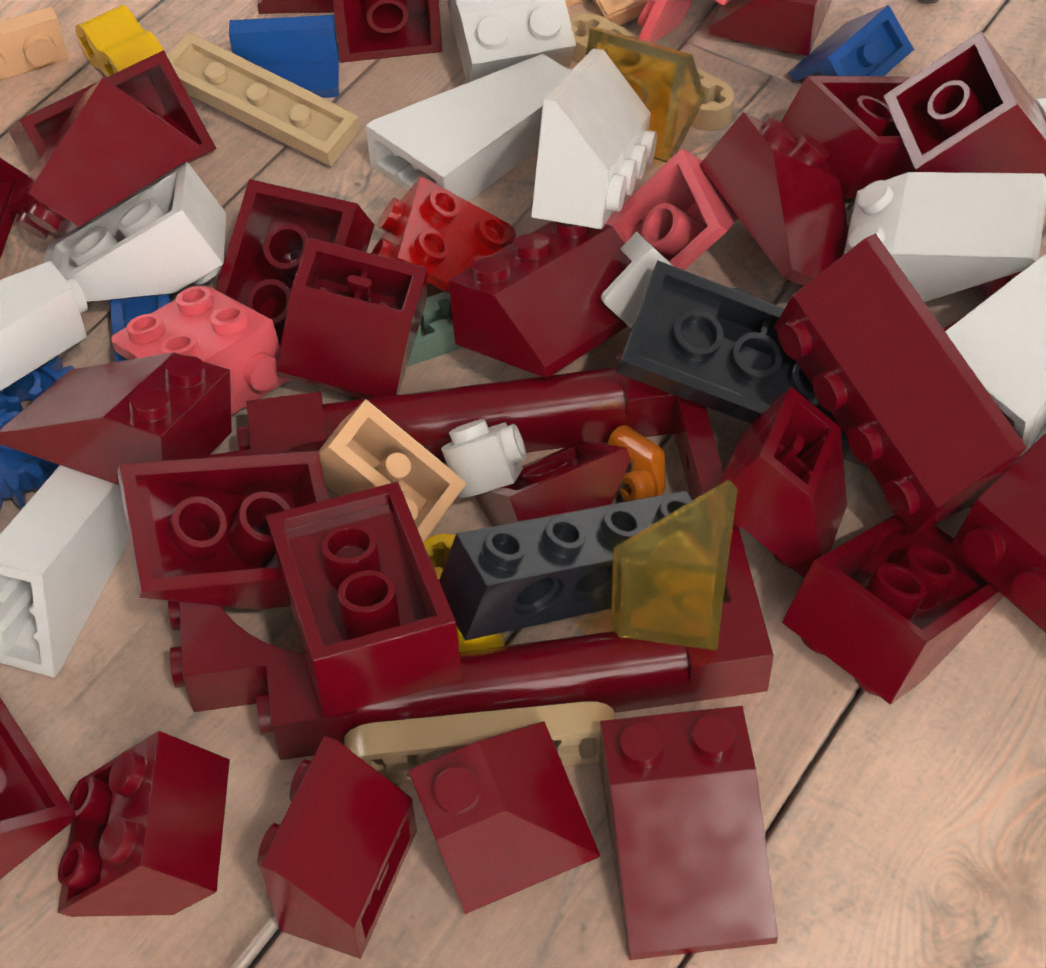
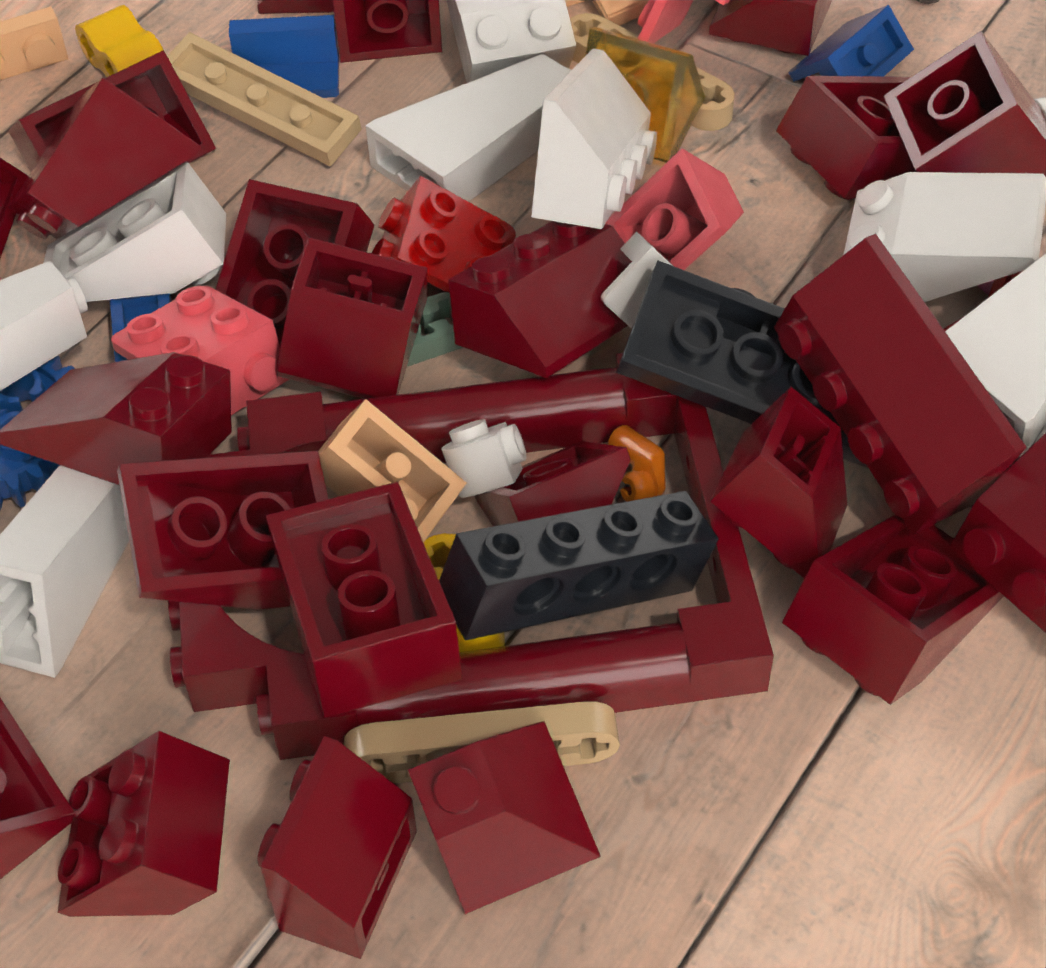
dark red slope [599,706,778,960] -> none
clear yellow slope [611,480,738,650] -> none
dark red slope [699,112,849,286] -> none

